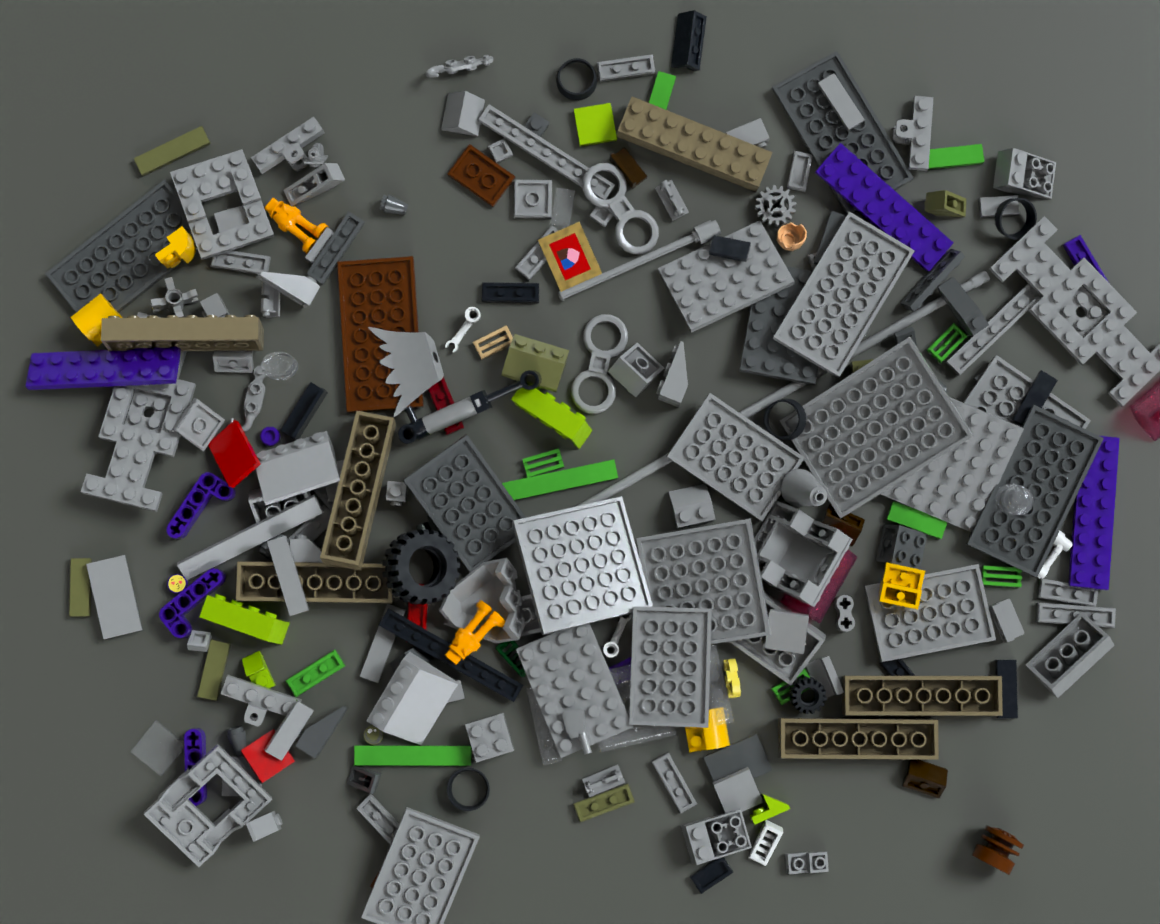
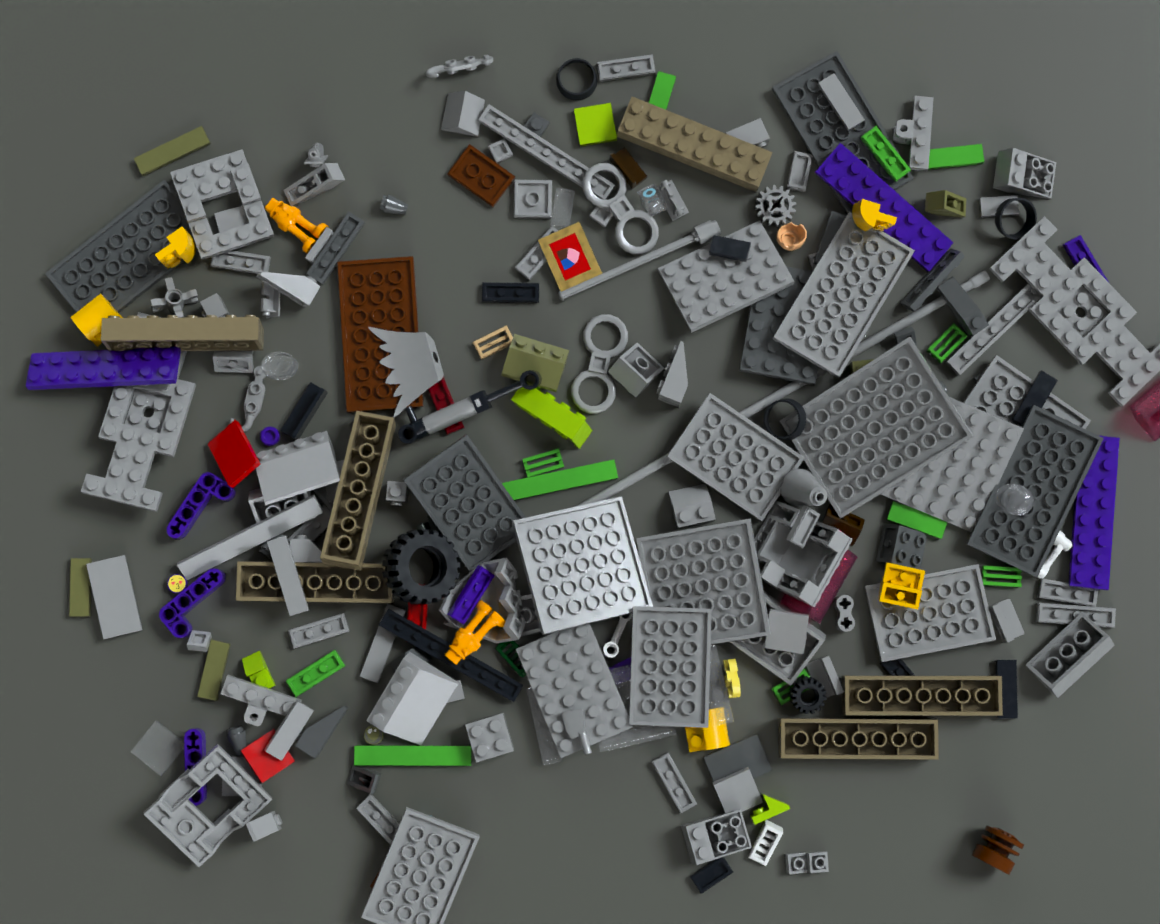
light grey tile [173,398,225,451] -> none
lime wedge [199,593,290,645] -> none
light grey plate [251,116,325,174] -> none
white brick [445,307,481,353] -> none
black tyre [447,768,490,811] -> none
olive tile [573,783,635,822] -> none
light grey hinge [582,764,625,797] -> none
black panel [671,10,707,71] -> none
dark brown panel [902,759,948,799] -> none
none -> light grey tile [288,613,350,649]
none -> dark purple tile [447,565,495,625]
none -> clear brick [637,184,667,217]
none -> light grey tile [786,505,821,549]
none -> yellow brick [852,199,897,231]
none -> bright green tile [860,126,911,182]

